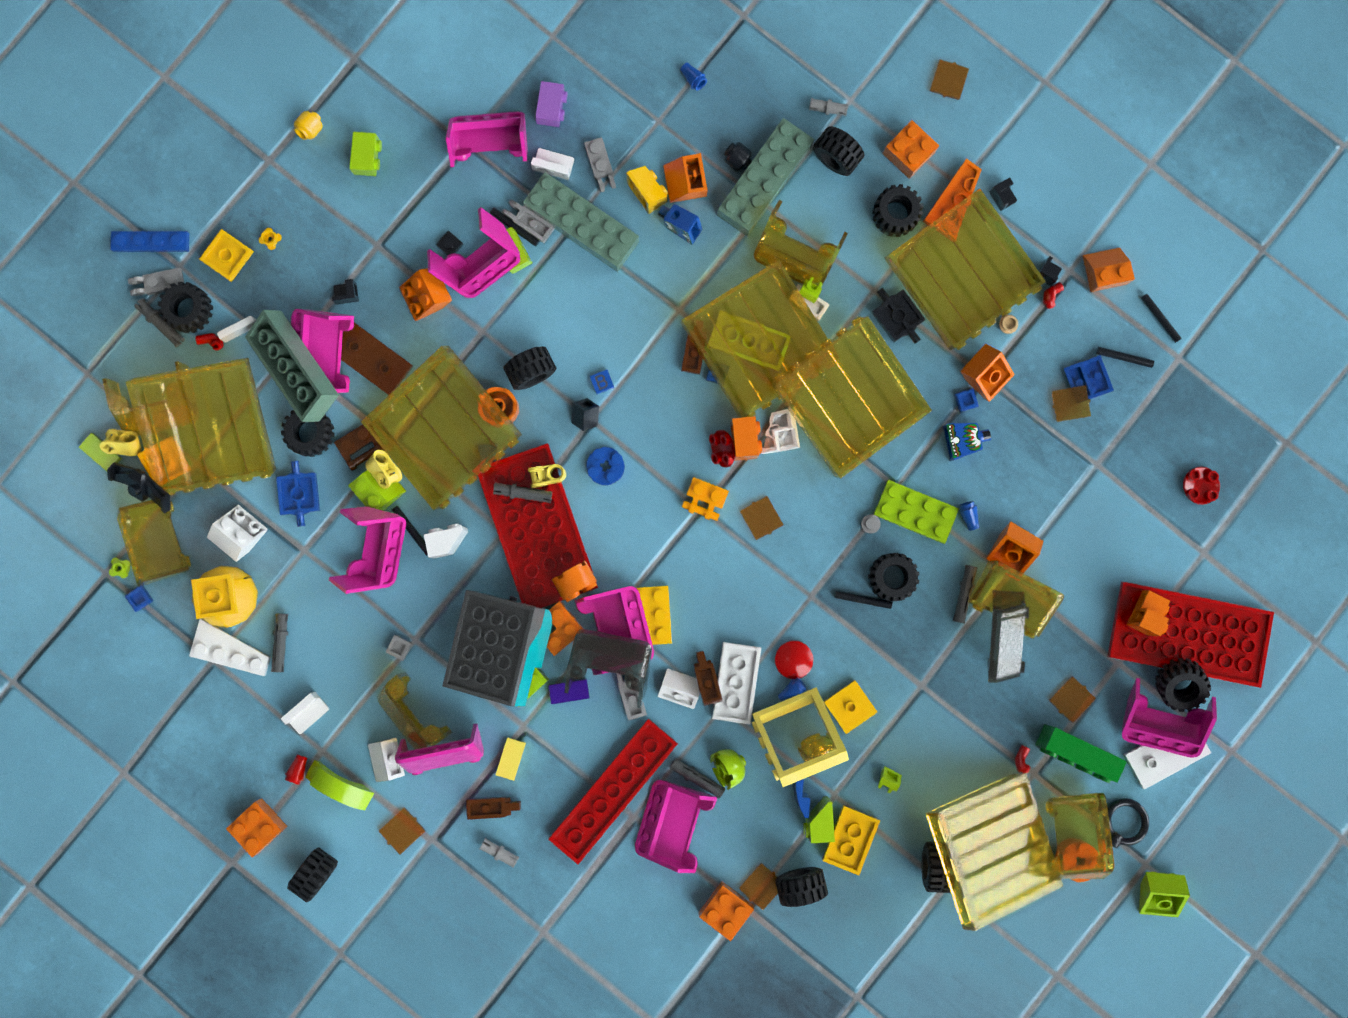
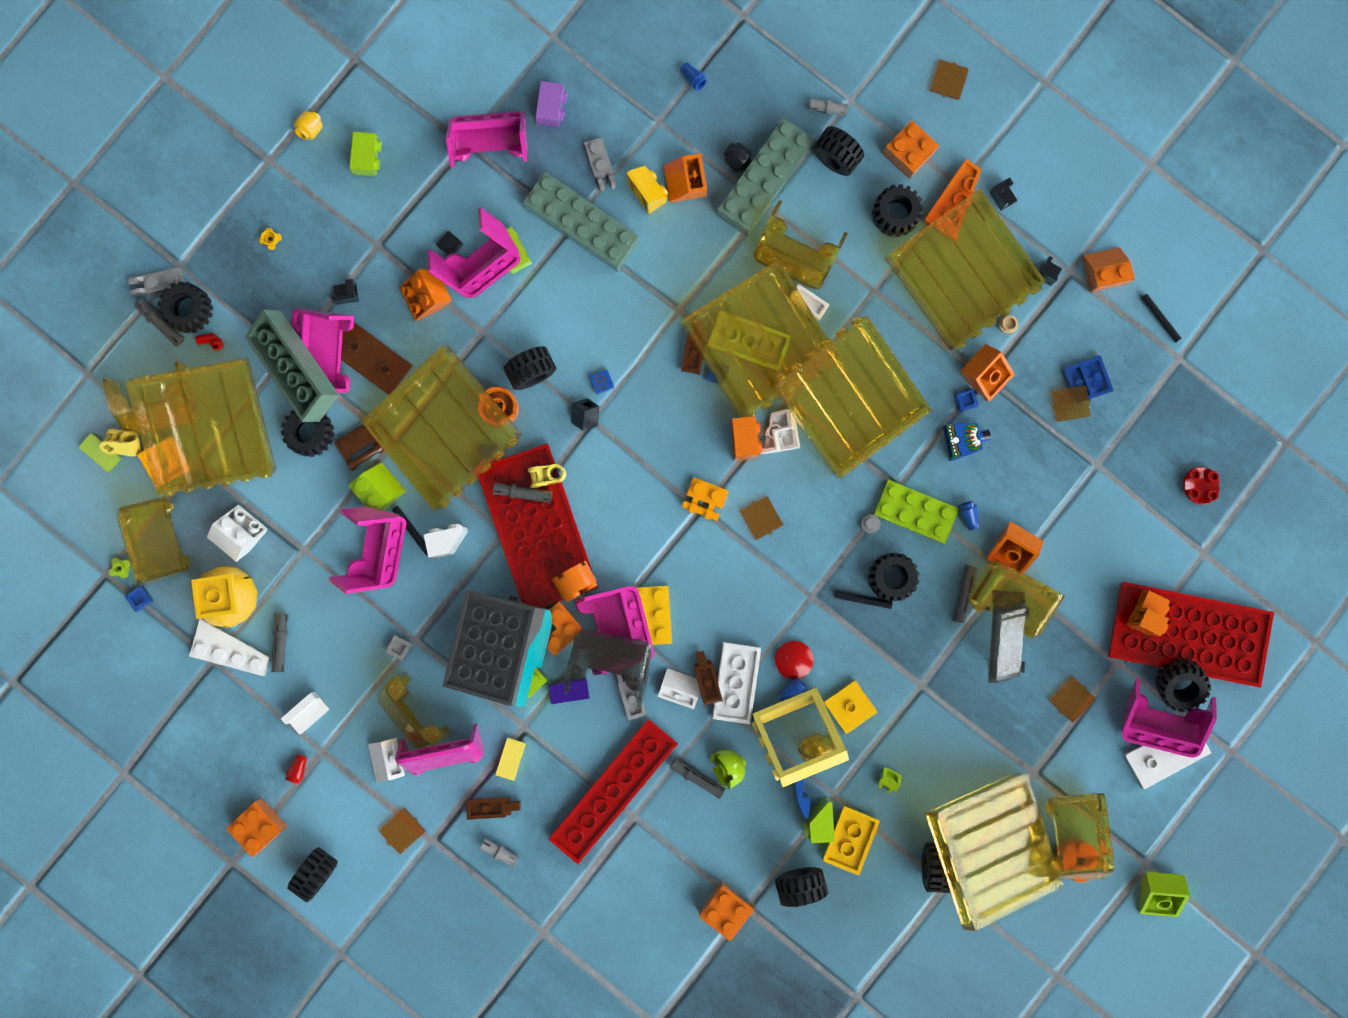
black plate [107,462,171,513] -> none
blue plate [110,231,189,252] -> none
yellow plate [199,229,254,282] -> none
white tile [217,316,256,343] -> none
blue plate [276,461,320,527] -> none
lime arch [305,760,374,811] -> none
light yellow piece [365,450,402,489] -> none
black bar [490,208,540,247] -> none
light grey hinge [501,199,555,243] -> none
white panel [531,148,574,180] -> none
blue plate [586,447,625,486] -> none
dark pink windscreen [635,780,717,873] -> none
blue torso [658,204,703,245] -> none
red dish [709,430,735,468] -> none
clear orange piece [739,863,778,910] -> none
lime tile [798,277,823,303] -> none
black plate [872,288,926,344] -> none
red arm [1015,745,1030,774] -> none
green brick [1035,724,1127,784] -> none
red arm [1043,282,1064,309] -> none
black bar [1096,347,1154,368] -> none
black piece [1103,798,1149,849] -> none

